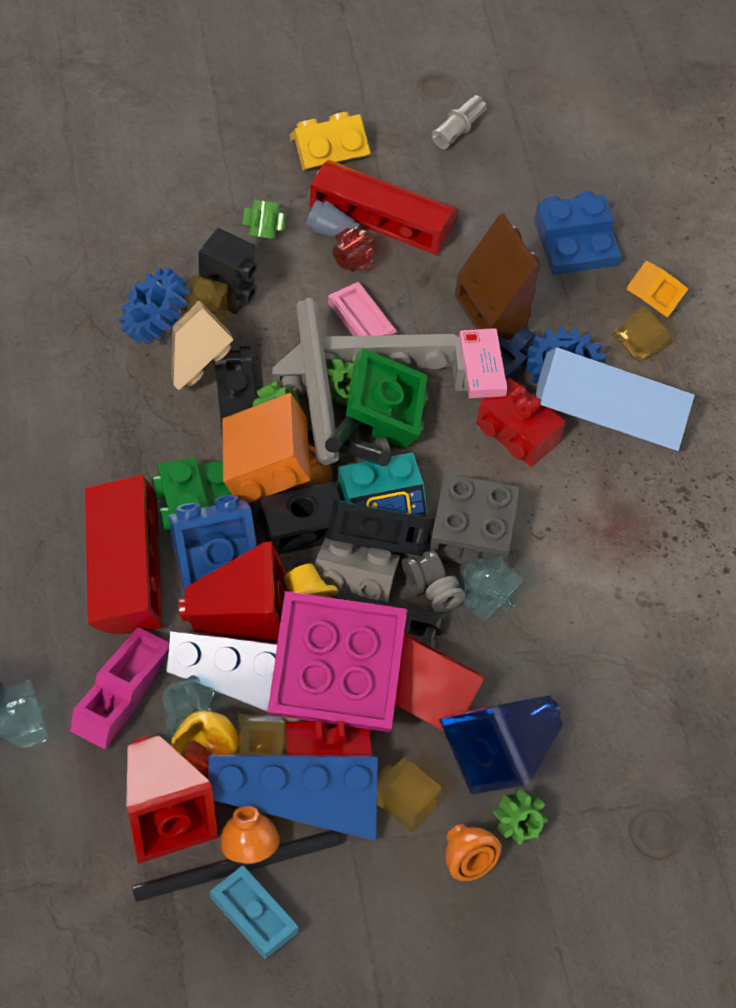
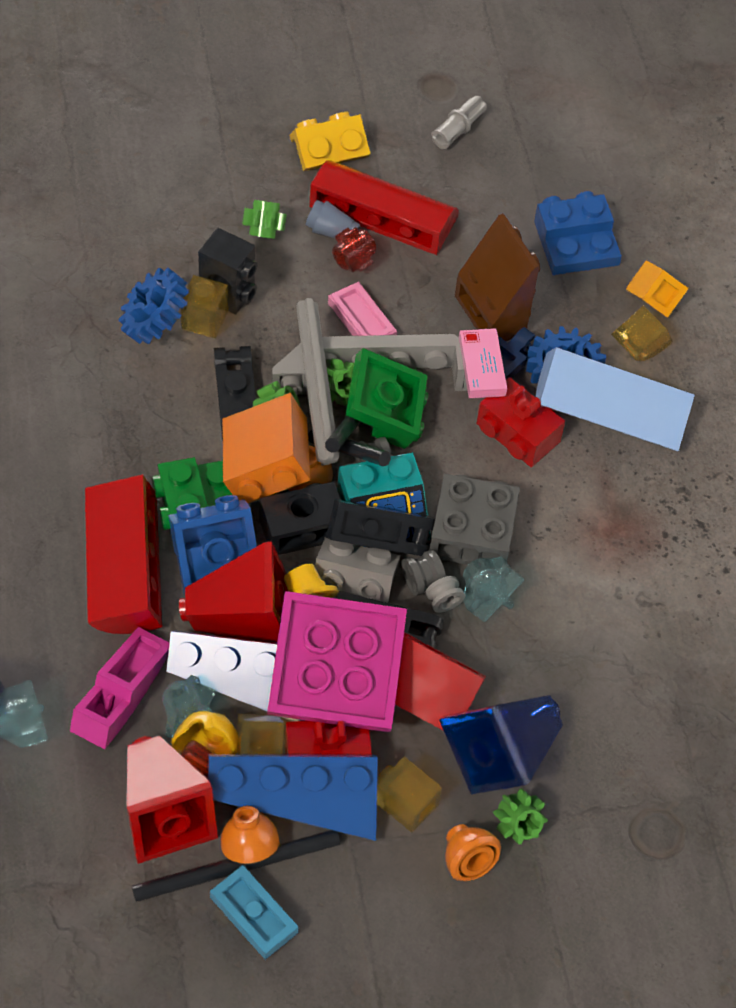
tan slope [171,300,233,390] -> none

